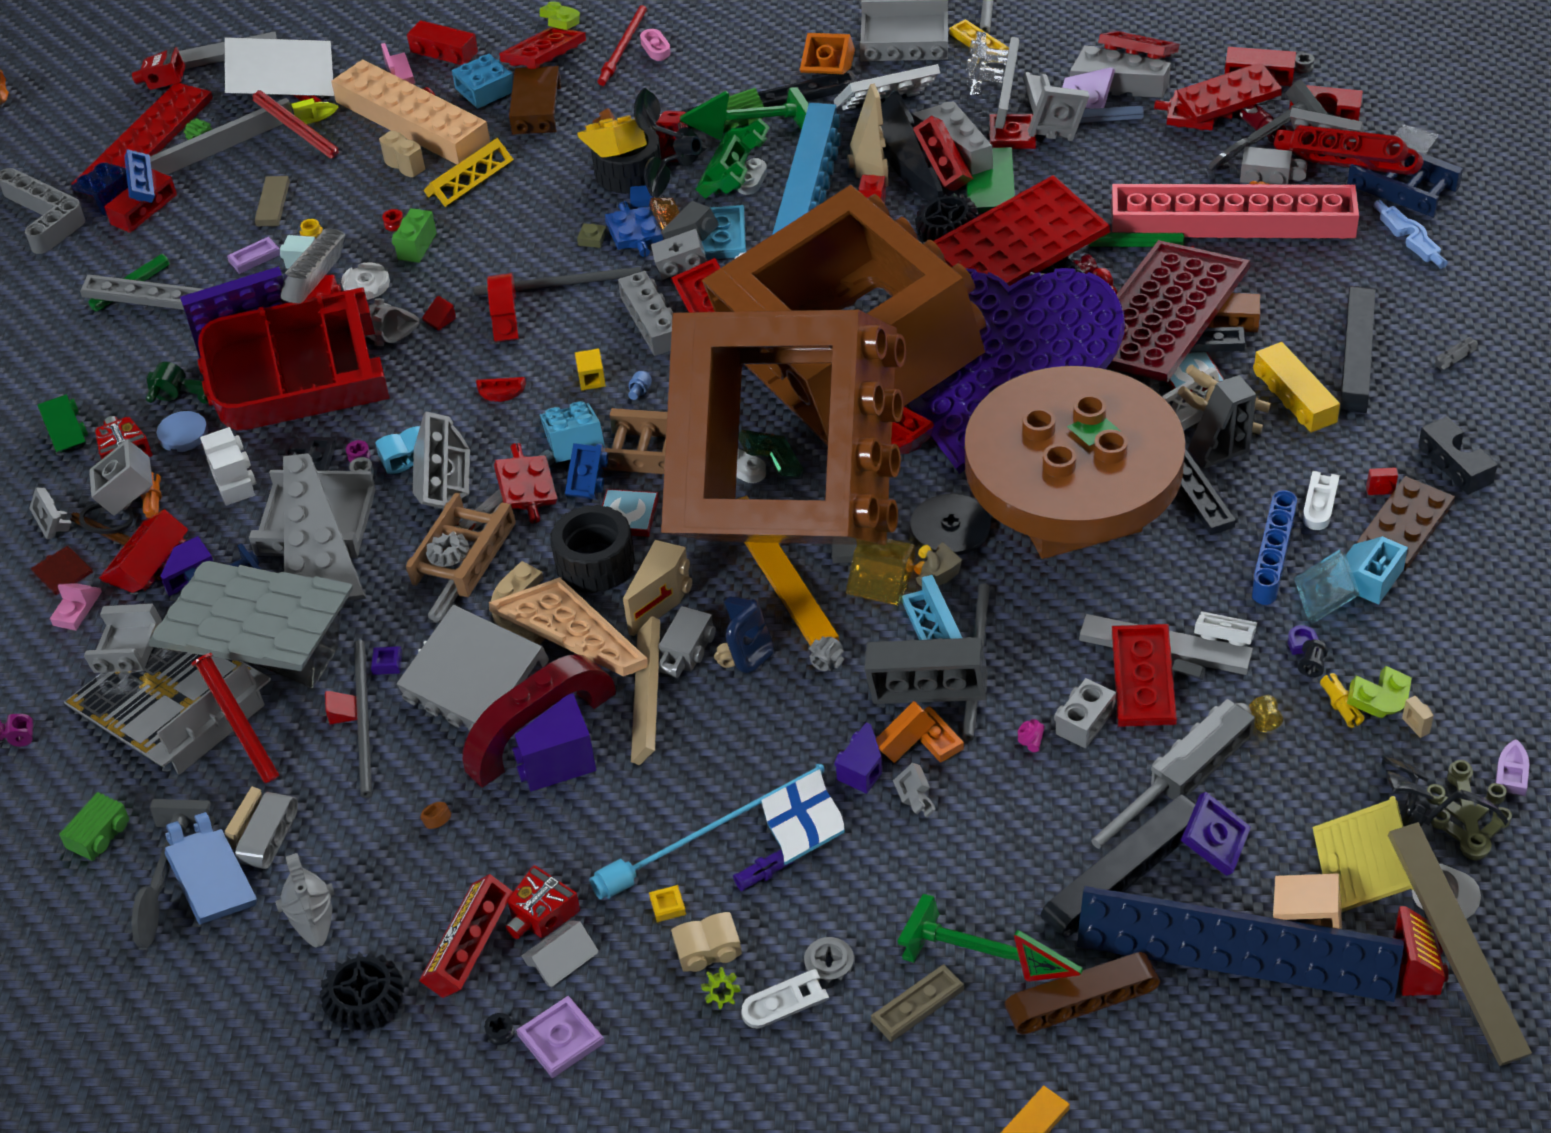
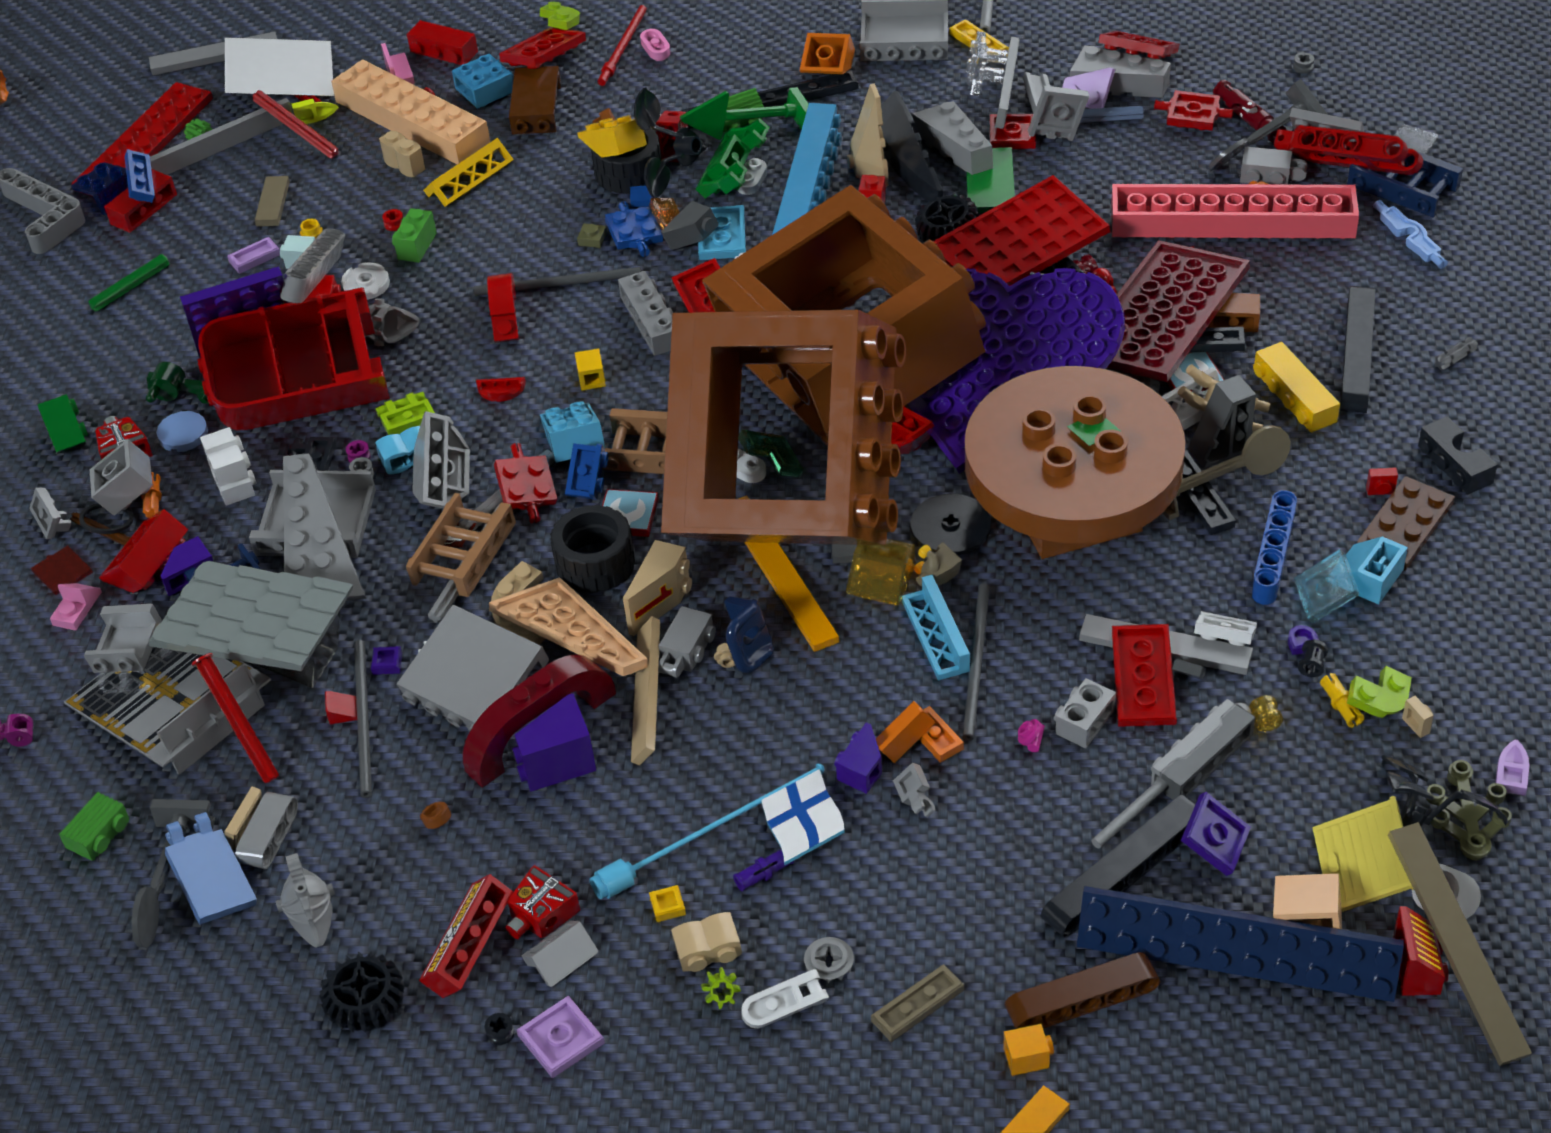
light grey tile [80,275,203,310] -> none
red torso [132,47,186,90] -> none
red slope [422,296,456,331] -> none
light grey gear [426,531,469,567] -> none
medium blue cylinder [628,371,652,400] -> none
light grey brick [651,229,707,279] -> none
light grey gear [809,636,844,671] -> none
white plate [834,64,940,111] -> none
dark grey brick [865,637,988,704] -> none
green piece [897,894,1083,982] -> none
red brick [913,115,973,191] -> none
green axle [1088,232,1184,247] -> none
red plate [1177,62,1282,124] -> none
brick [1225,47,1296,86] -> none
red arch [1289,85,1363,121] -> none
white plate [1303,471,1340,530] -> none
none -> lime plate [375,391,435,435]
none -> light orange brick [1003,1024,1054,1076]
none -> dark tan piece [1162,425,1291,520]

